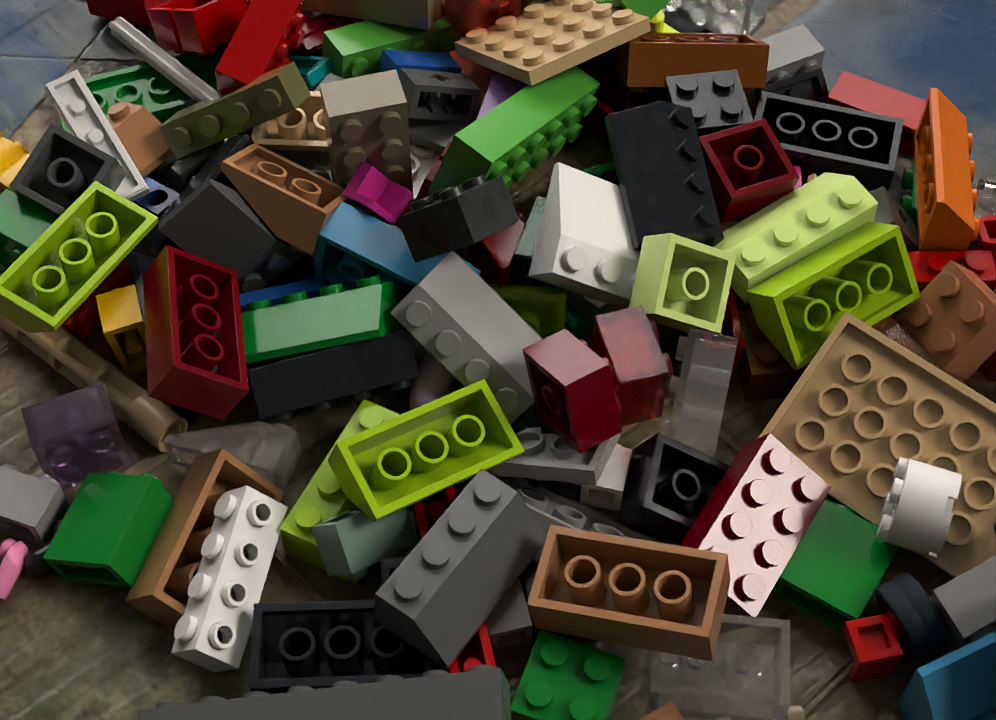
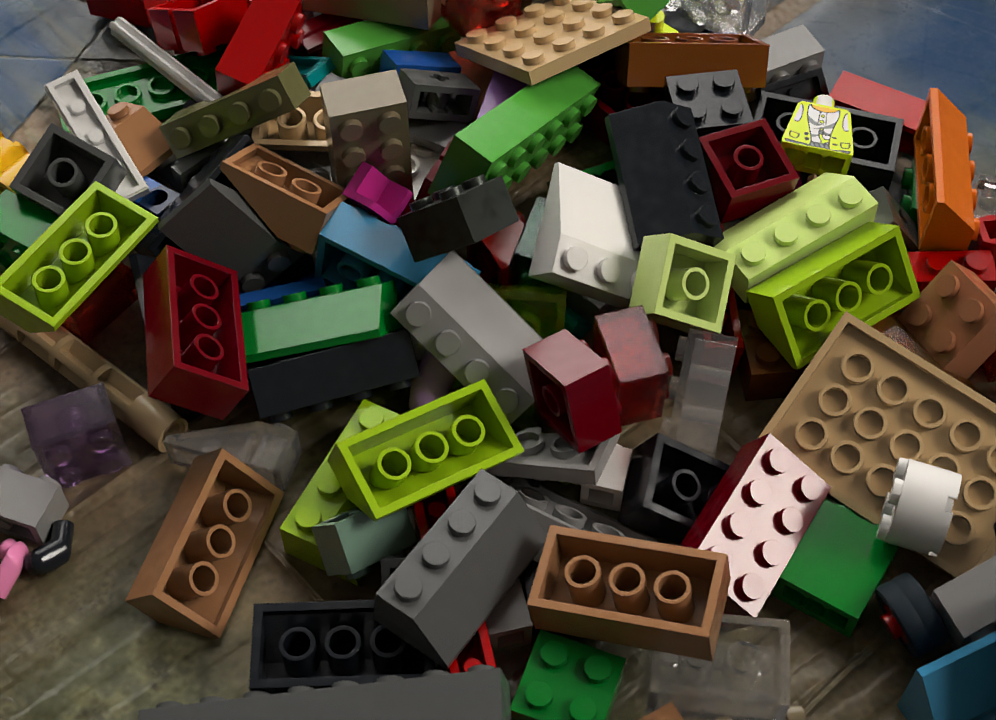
green brick [42,471,175,587] -> none
yellow brick [96,284,147,376] -> none
white brick [171,485,288,673] -> none
red panel [842,613,904,683] -> none
none -> neon yellow torso [781,95,853,175]

